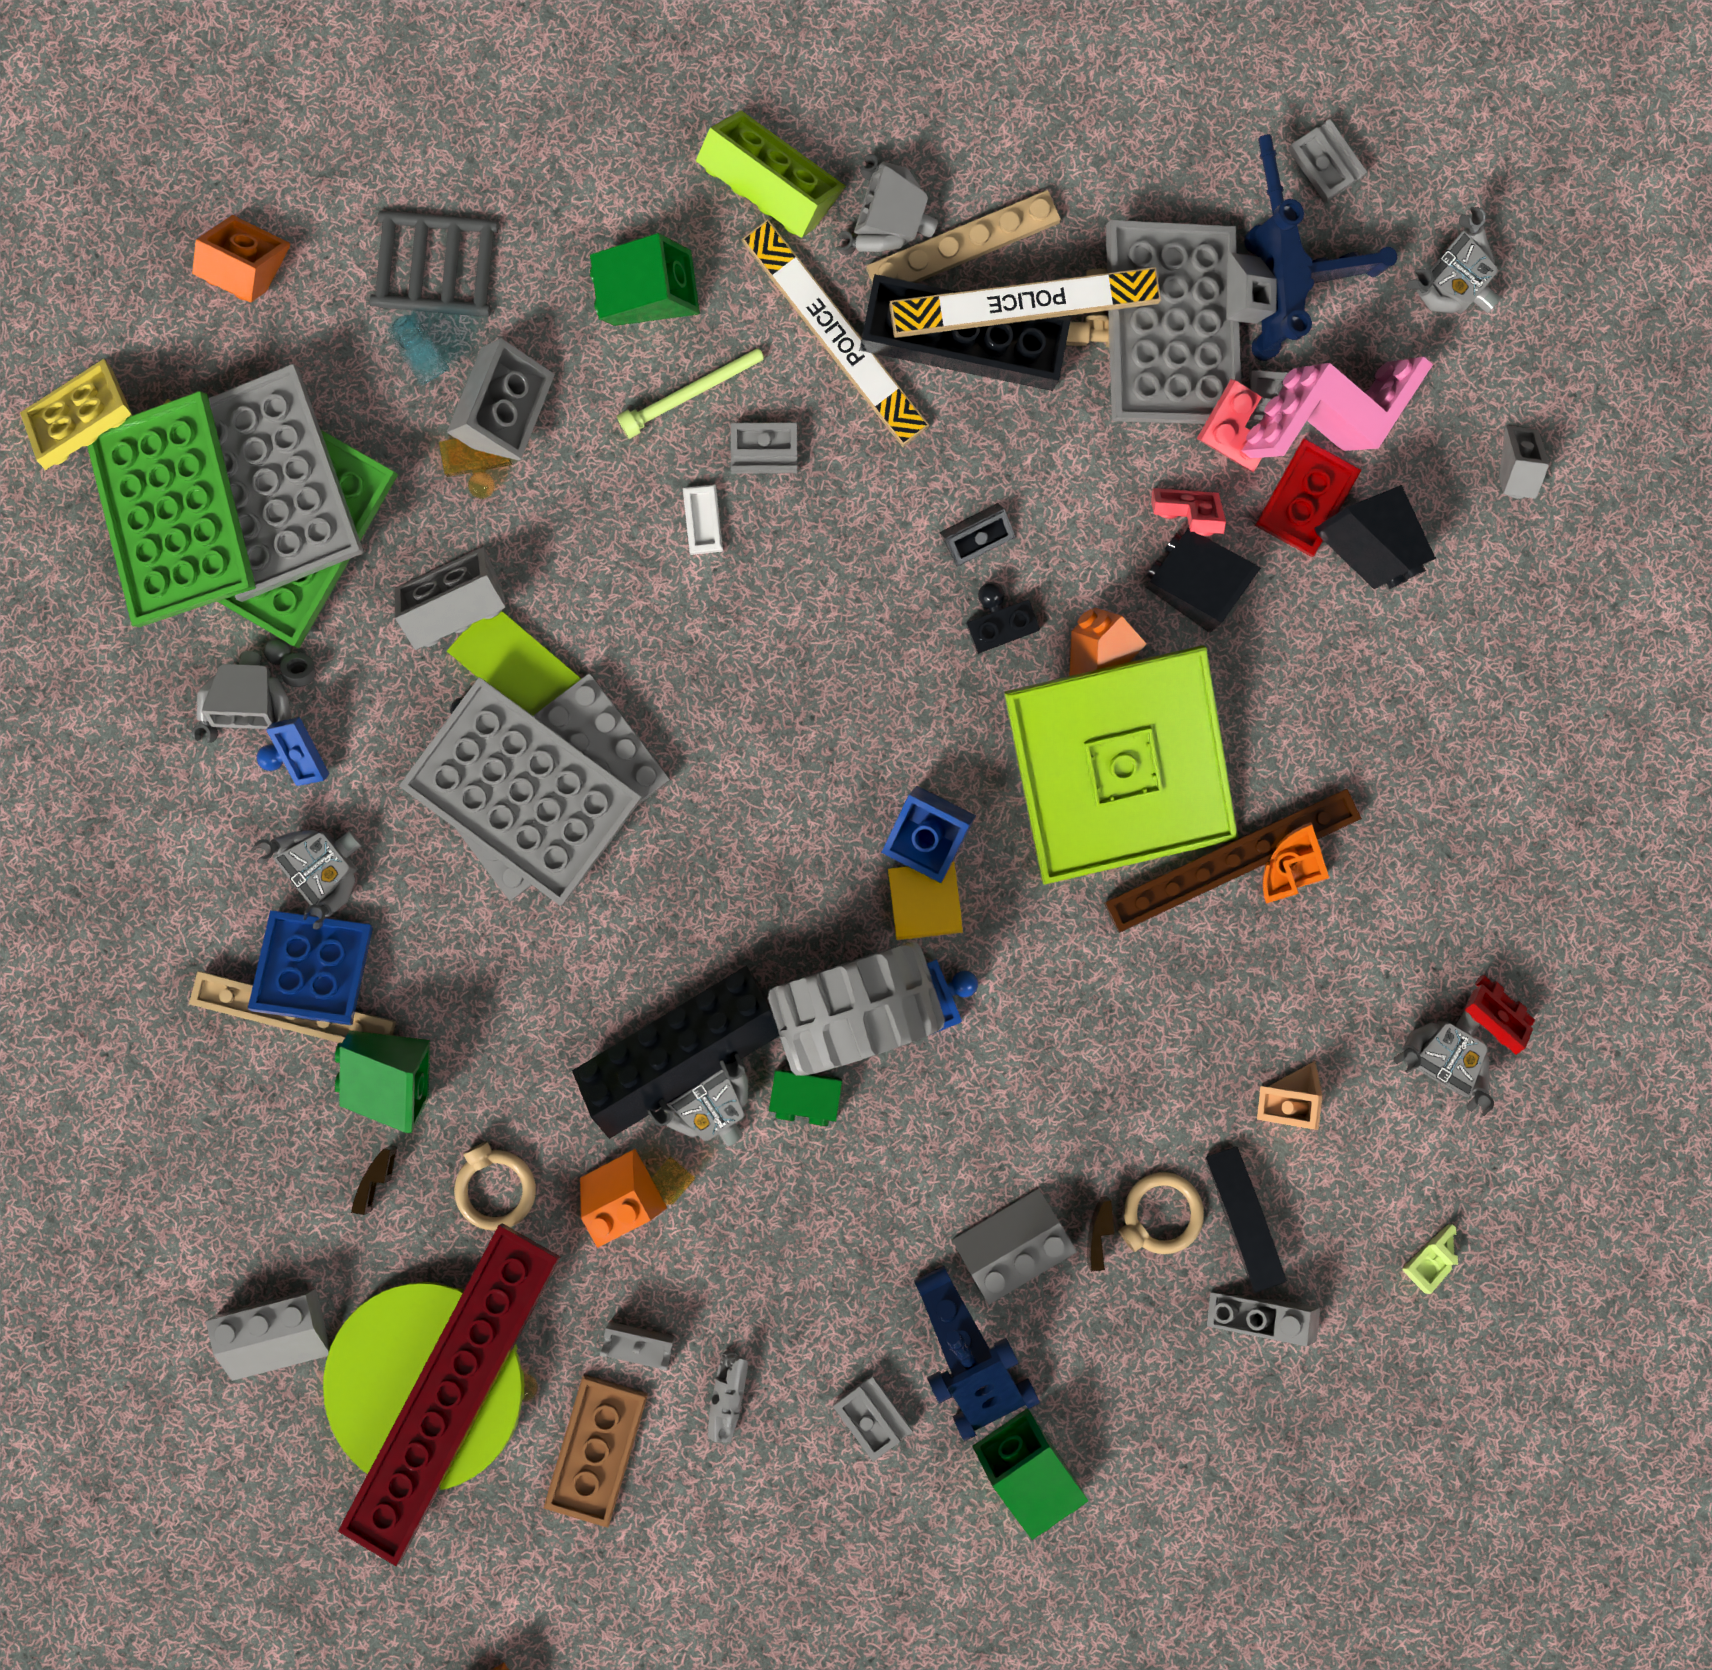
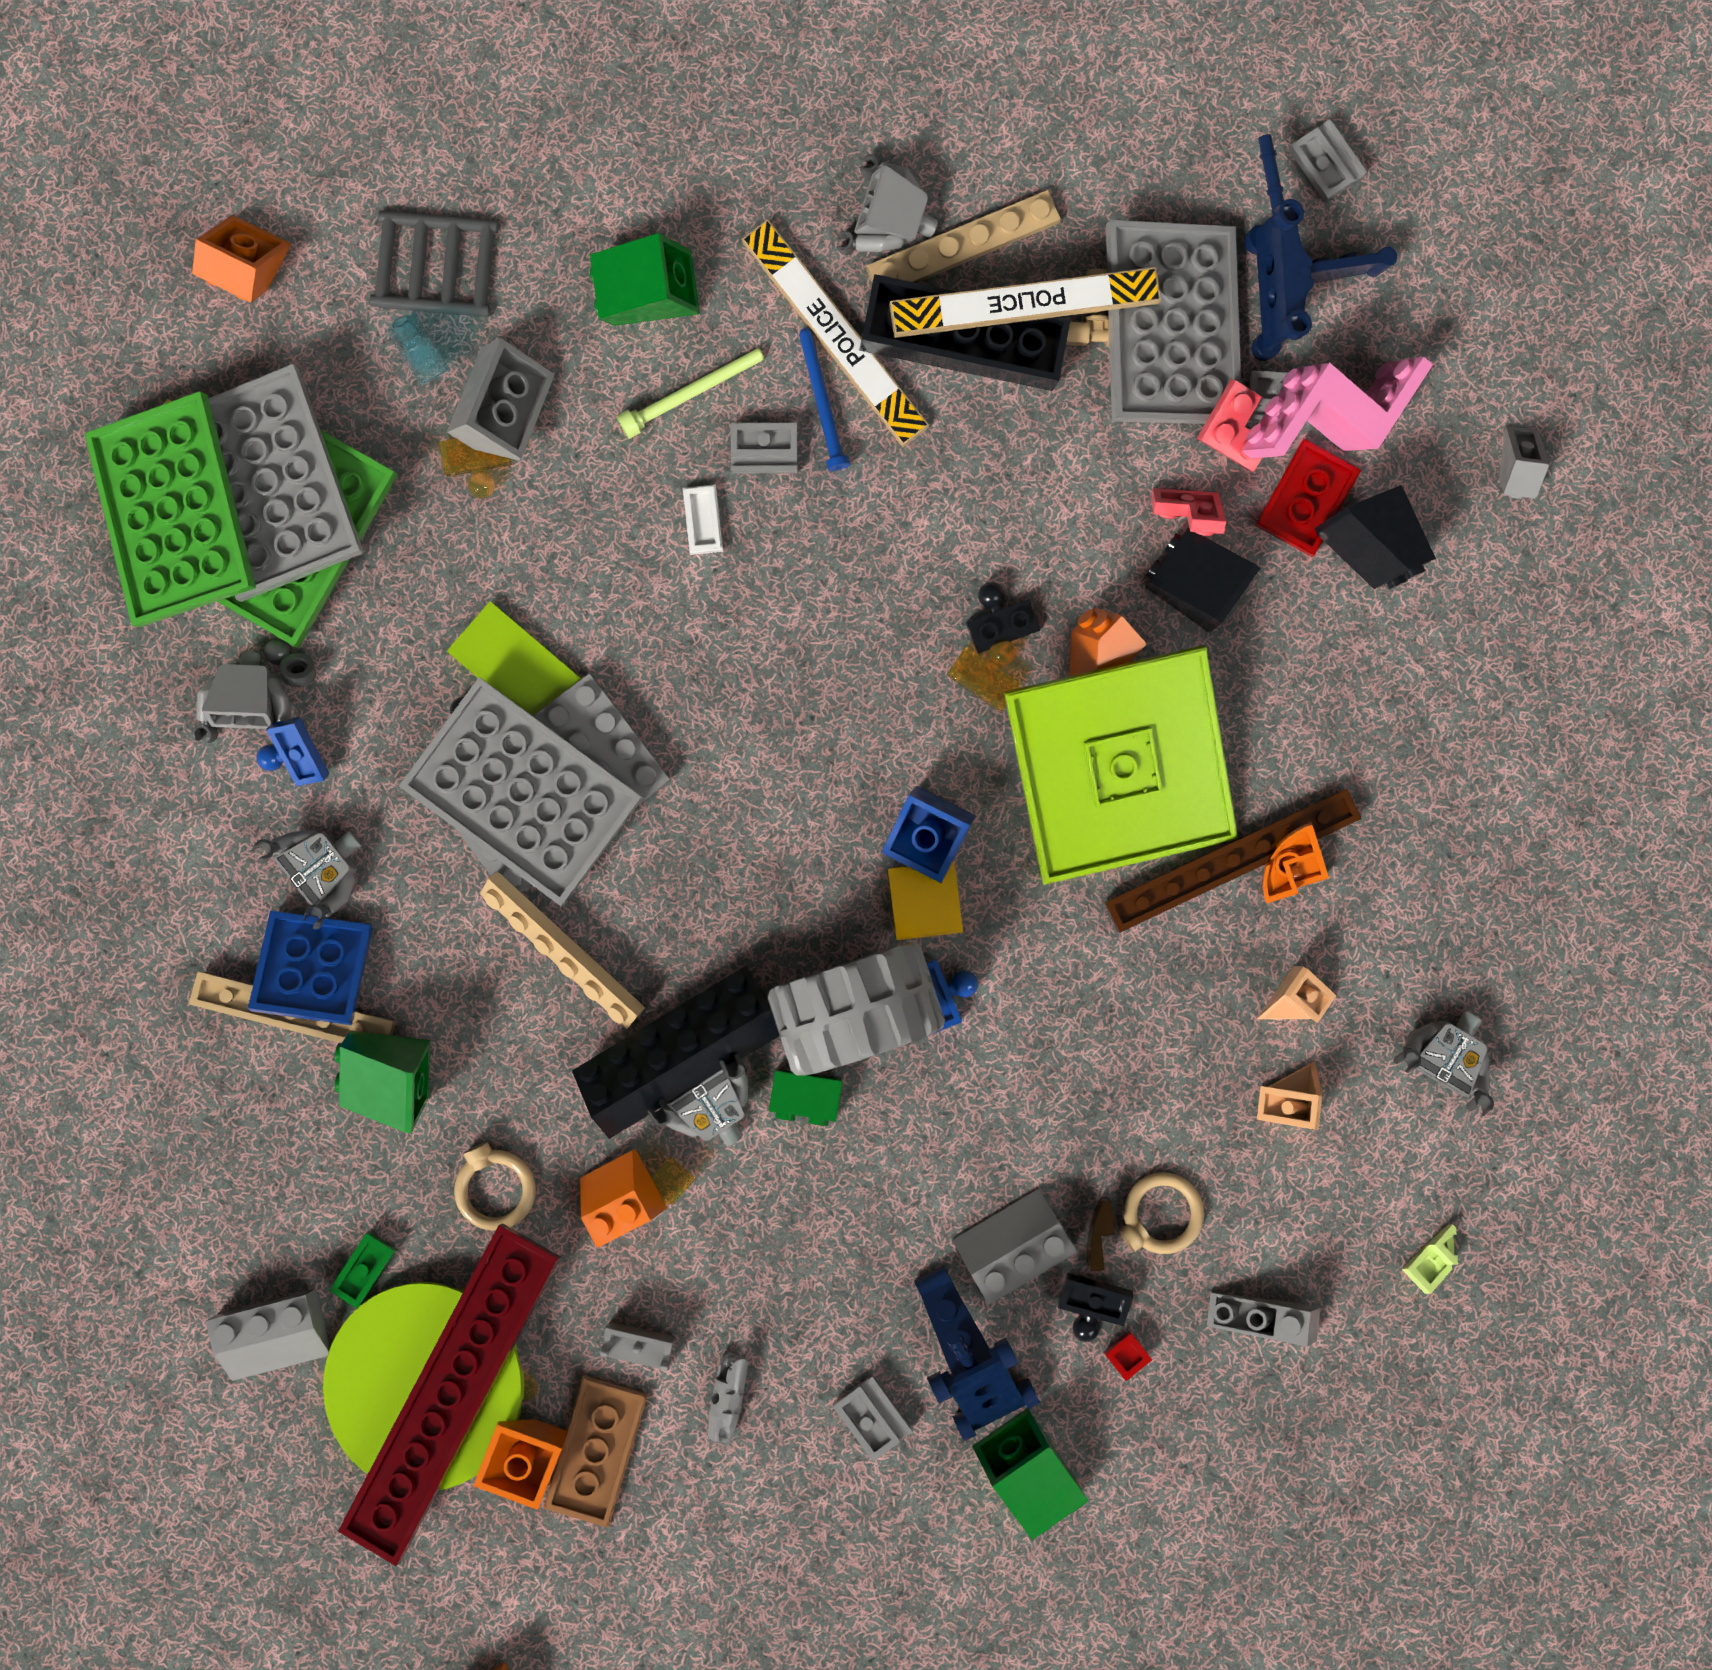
light yellow plate [20,359,132,470] -> none
dark brown slope [351,1146,397,1215] -> none
light grey slope [394,547,506,650] -> none
lime slope [696,110,846,238] -> none
black slope [940,503,1016,567] -> none
black slope [1205,1146,1287,1293] -> none
light grey slope [1227,253,1277,324] -> none
torso [1407,207,1502,315] -> none
red plate [1464,975,1535,1055] -> none
none -> green plate [329,1231,397,1309]
none -> orange slope [473,1419,568,1510]
none -> tan plate [480,871,645,1029]
none -> blue bar [799,328,850,472]
none -> clear yellow plate [947,639,1021,713]
none -> black plate [1058,1273,1133,1342]
none -> red plate [1103,1331,1152,1381]
none -> light nougat slope [1257,966,1336,1023]

